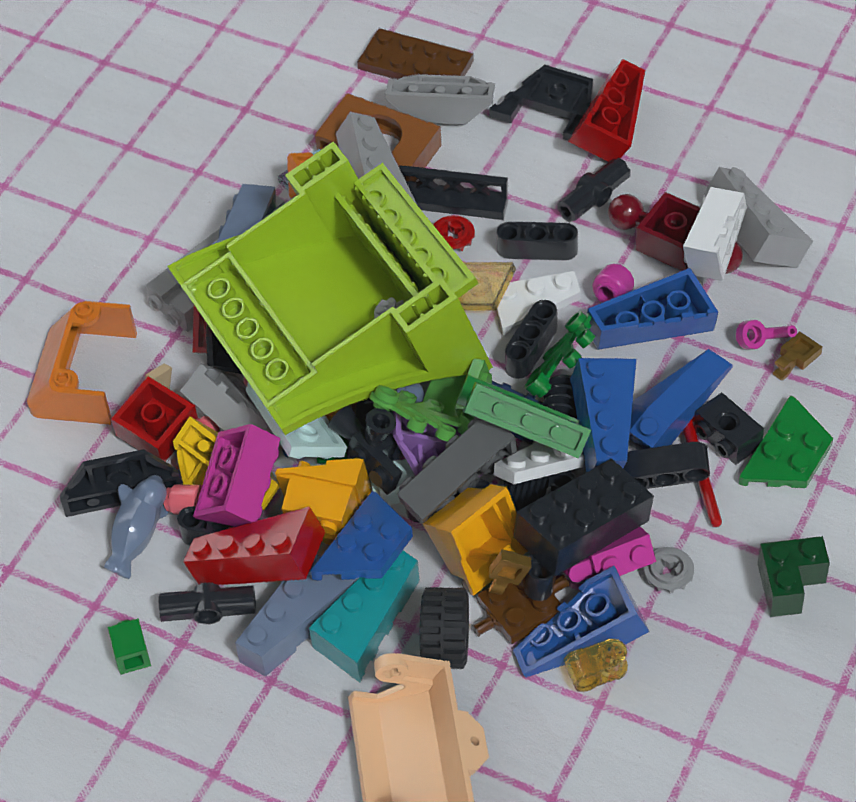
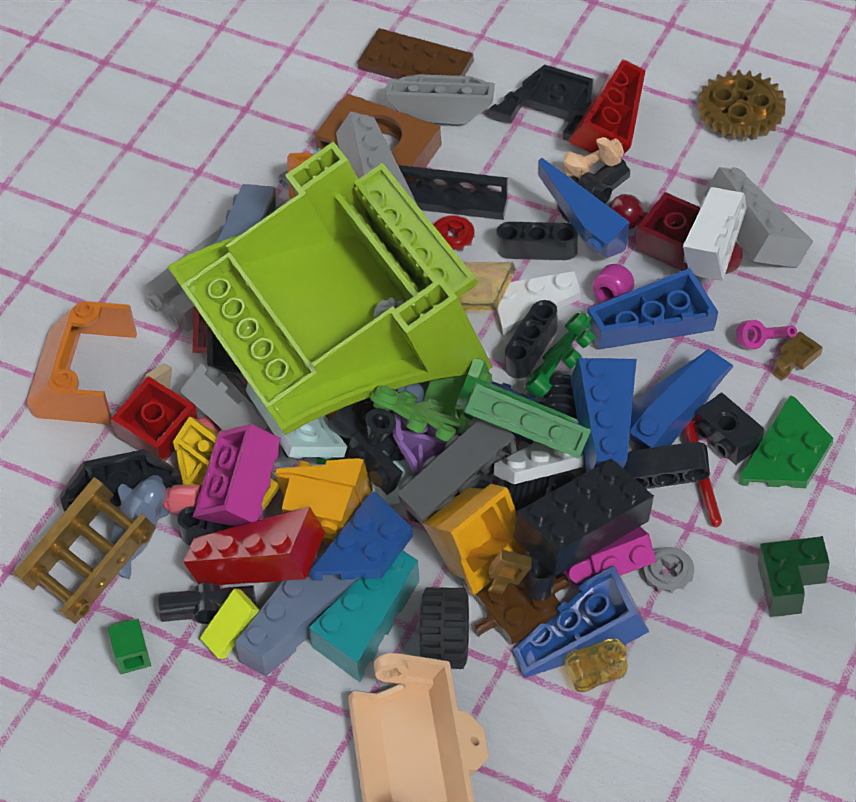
none -> pearl gold fence [13,477,157,624]
none -> neon yellow tile [200,589,259,659]
none -> blue wedge [538,157,629,258]
none -> light nougat piece [563,137,624,180]
none -> pearl gold gear [698,70,786,141]

